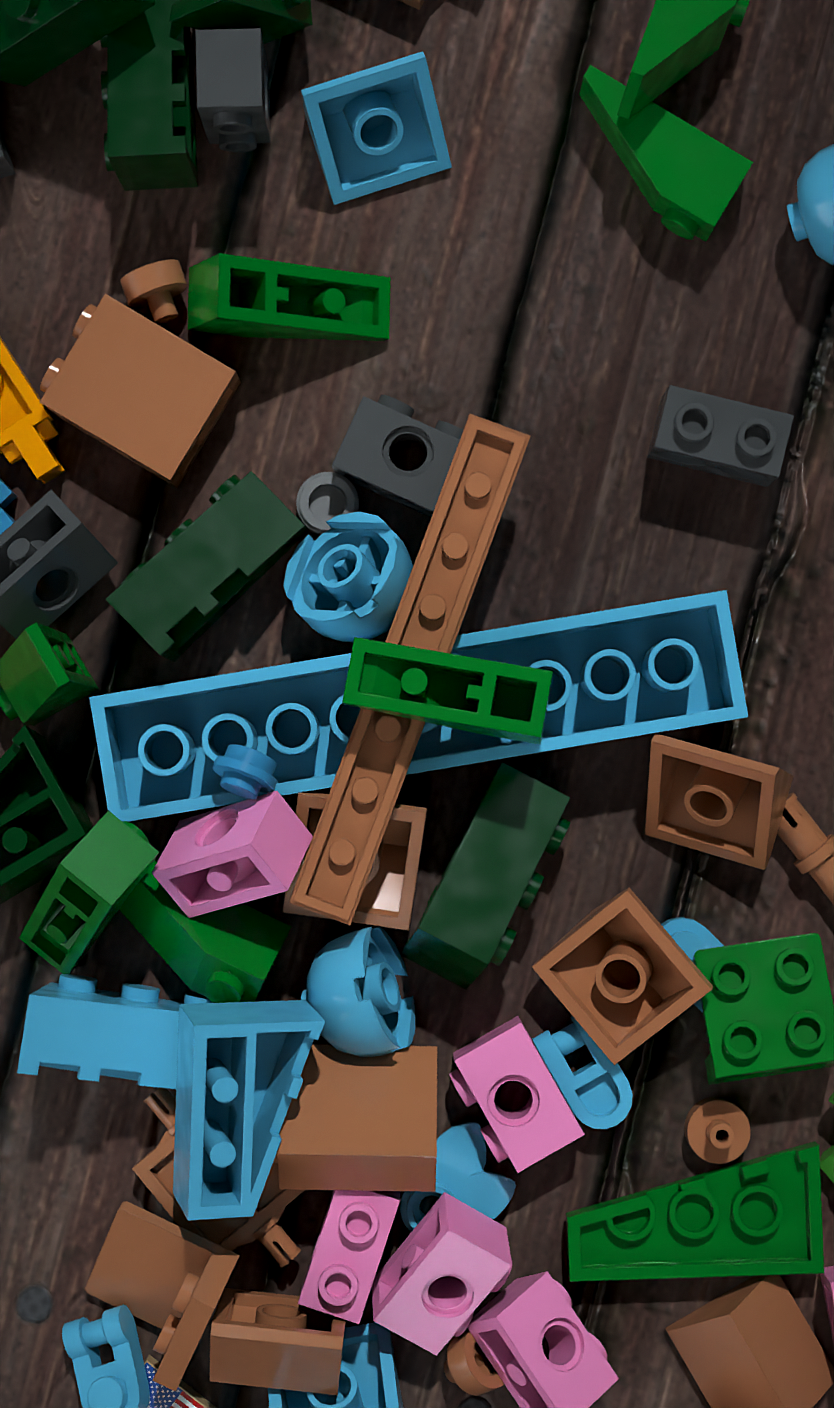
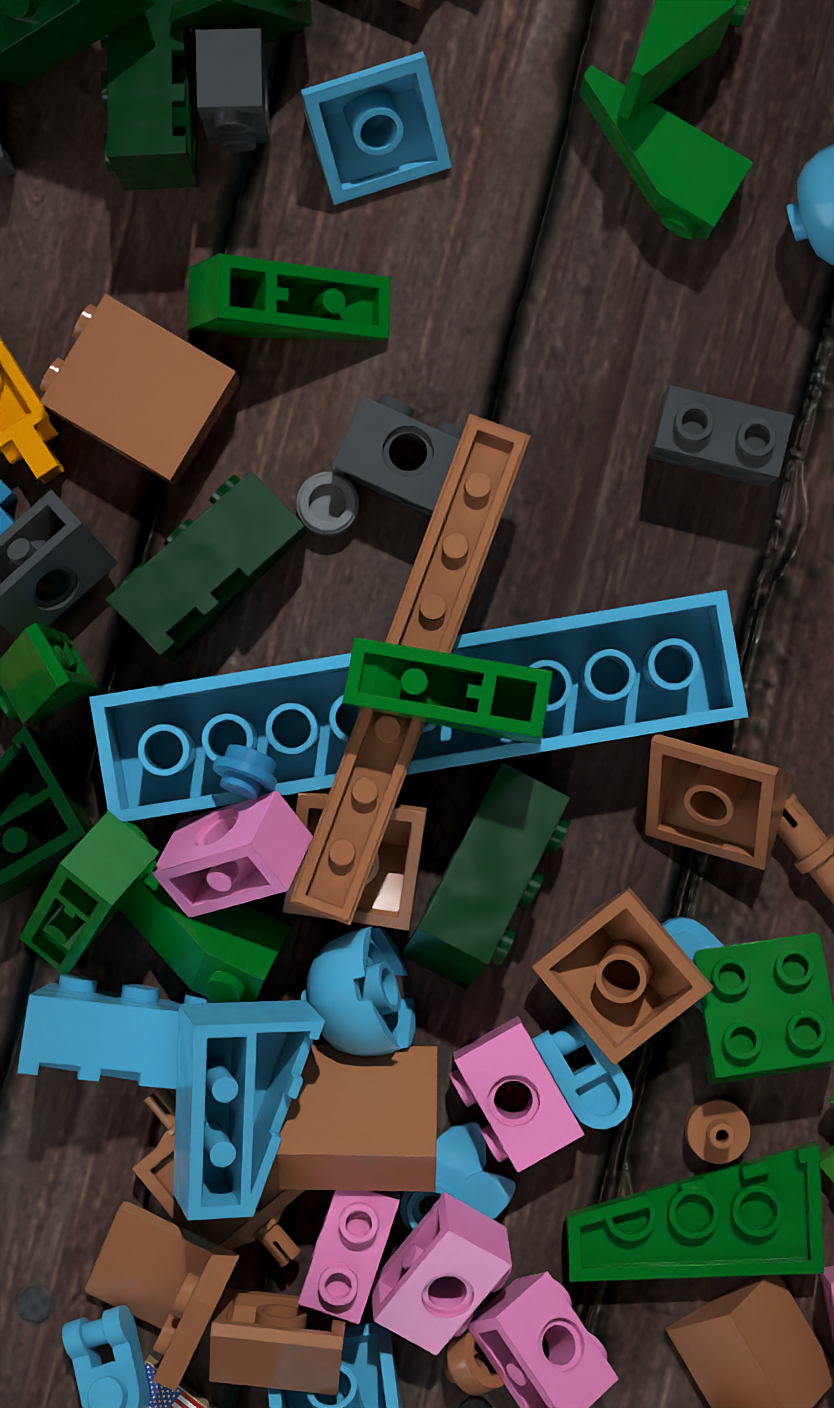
nougat tile [120,259,188,324] -> none
medium azure cylinder [283,512,413,643] -> none

